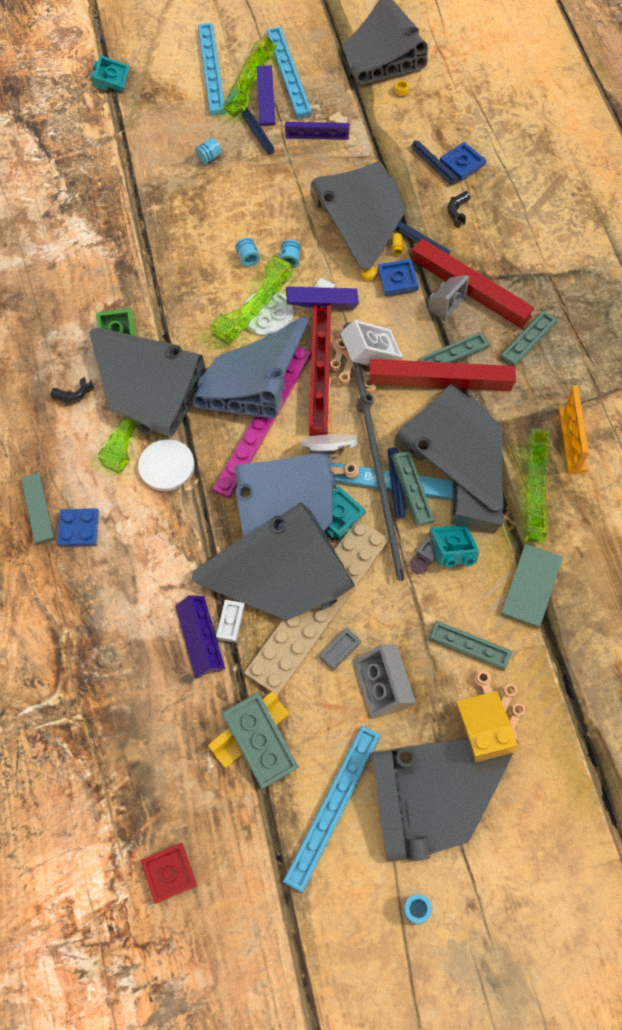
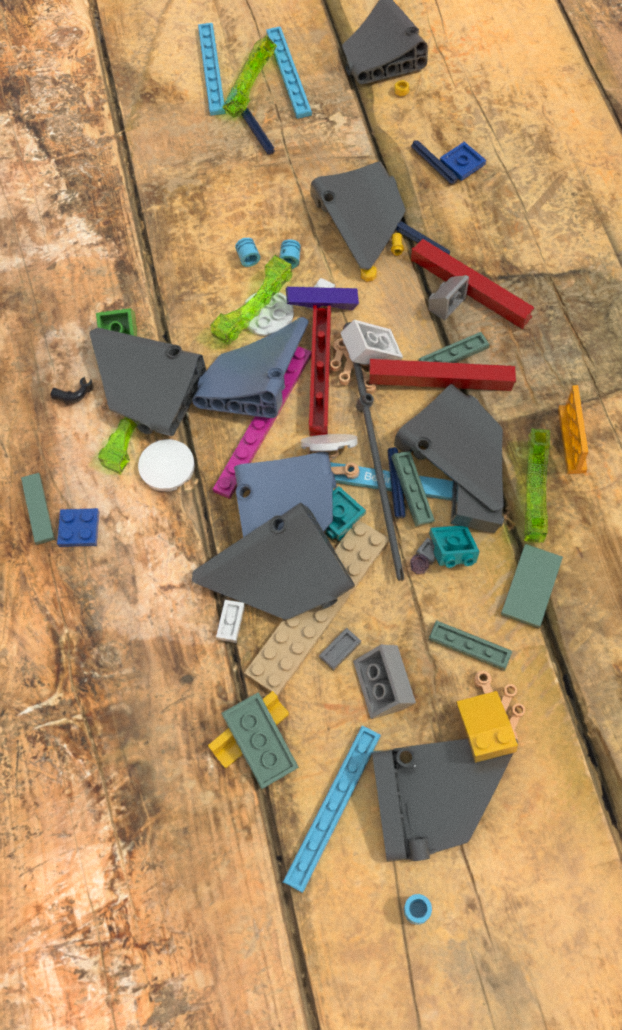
teal plate [90,55,130,92] -> none
red plate [140,843,198,904] -> none
dark purple panel [175,595,225,678] -> none
medium azure piece [195,137,222,165] -> none
dark purple slope [257,65,276,126] -> none
dark purple panel [285,122,350,140] -> none
blue plate [378,259,419,296] -> none
black piece [447,191,470,228] -> none
sand green tile [500,310,558,367] -> none

